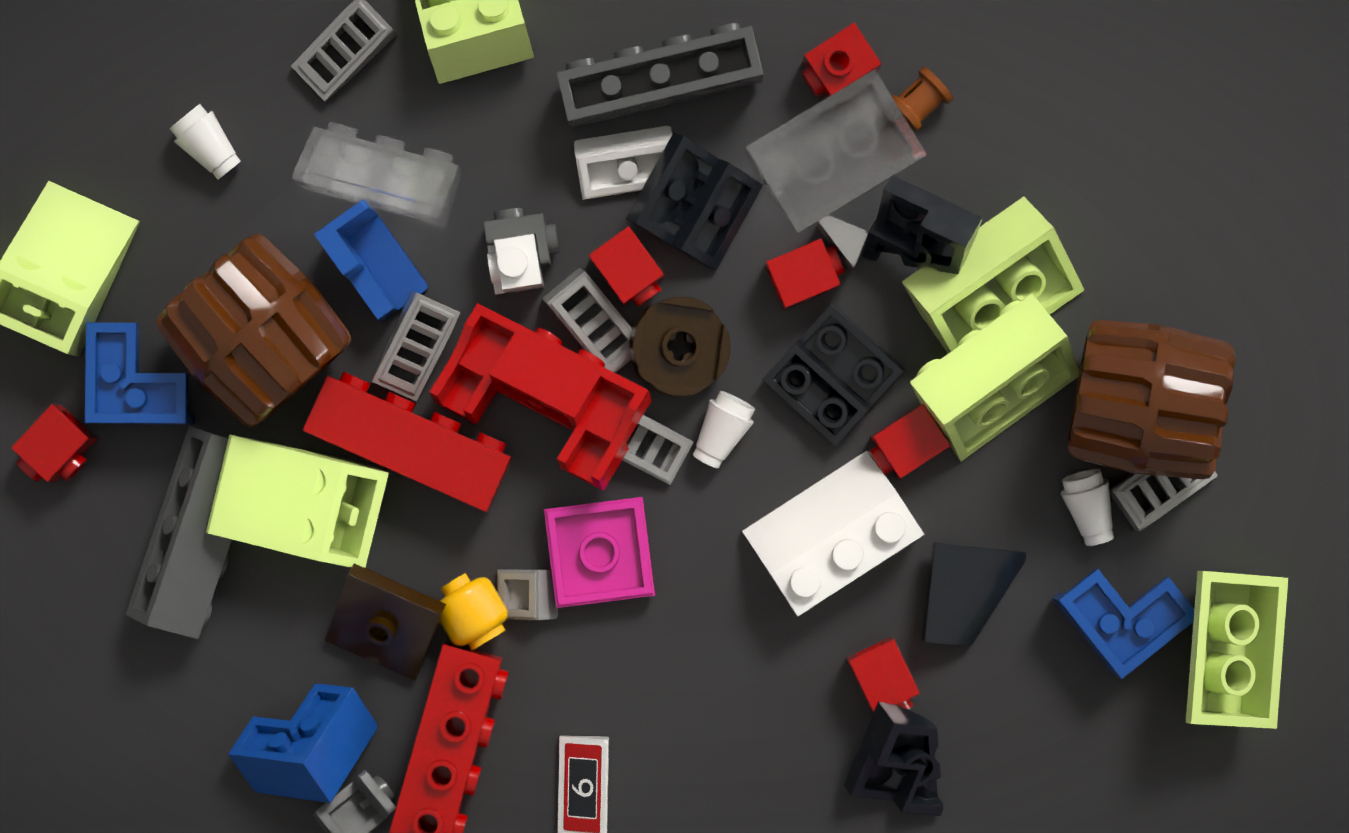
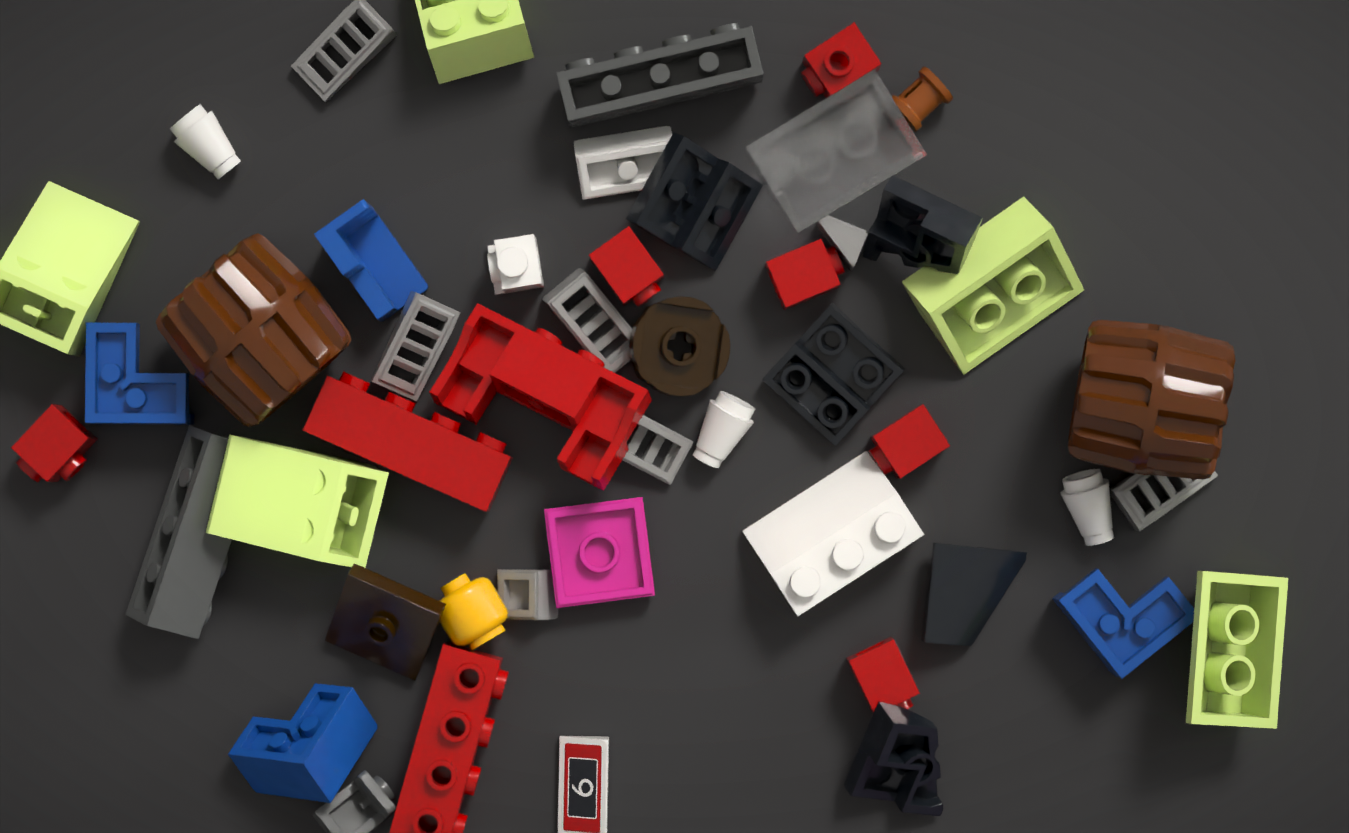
clear slope [292,122,462,227] -> none
dark grey bracket [484,208,560,267] -> none
yellowish green slope [910,293,1079,461] -> none

